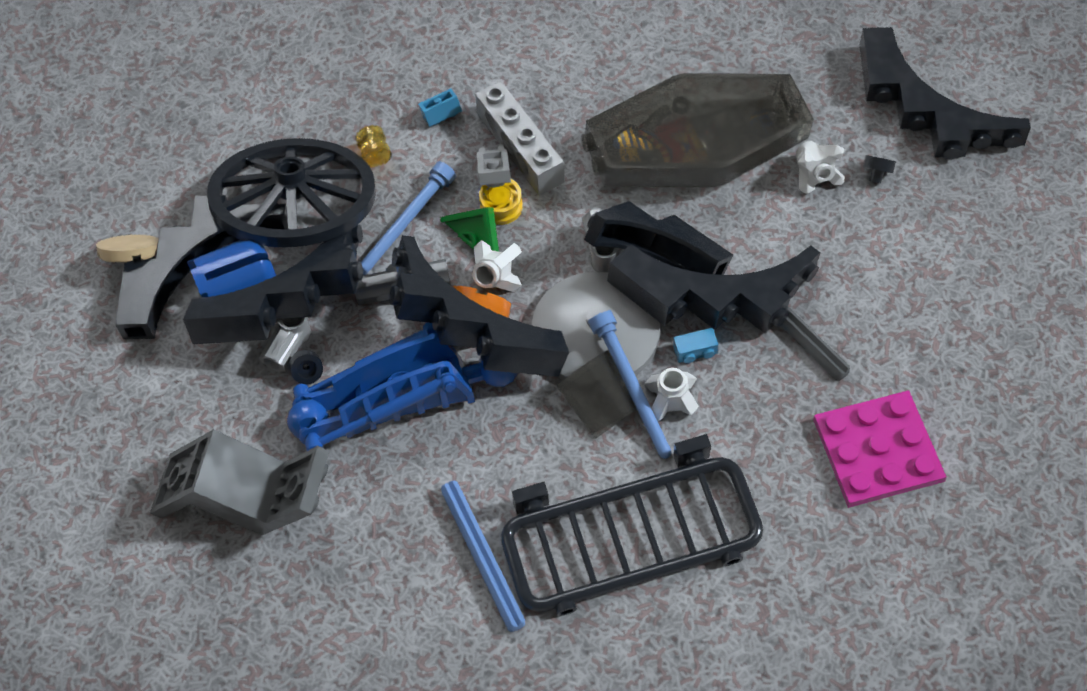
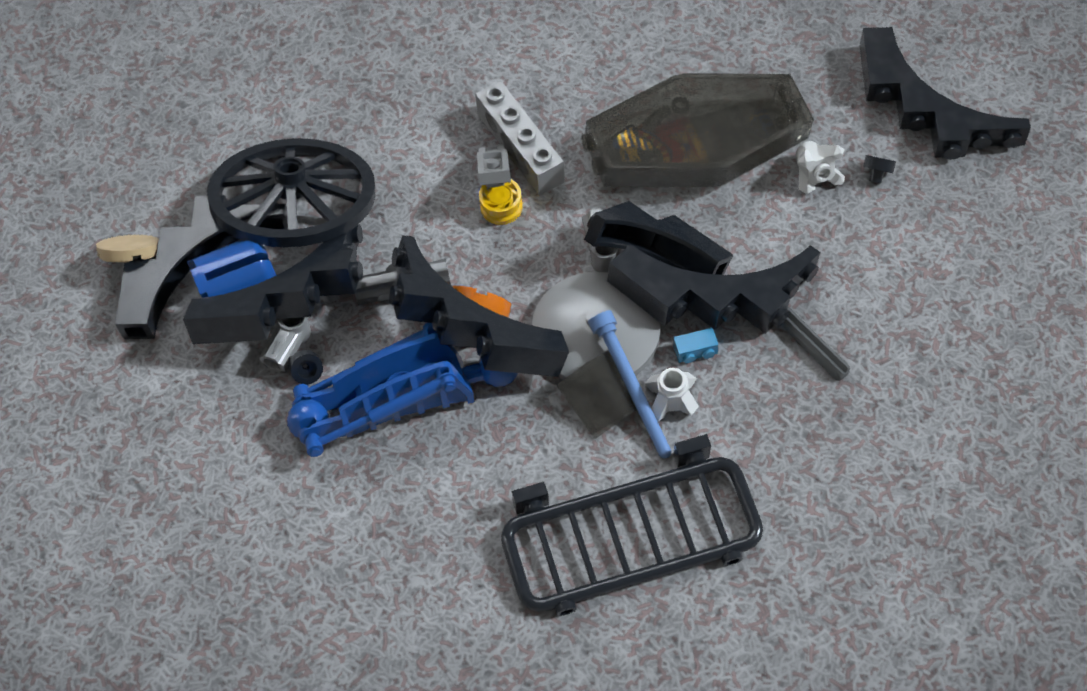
dark grey bracket [150,429,329,535] -> none
clear yellow wheel [355,125,392,168] -> none
medium blue piece [361,161,456,276] -> none
dark azure piece [418,88,462,127] -> none
green tile [440,207,499,252] -> none
medium blue axle [441,480,525,632] -> none
white rock [473,240,522,292] -> none
dark pink plate [813,390,947,508] -> none

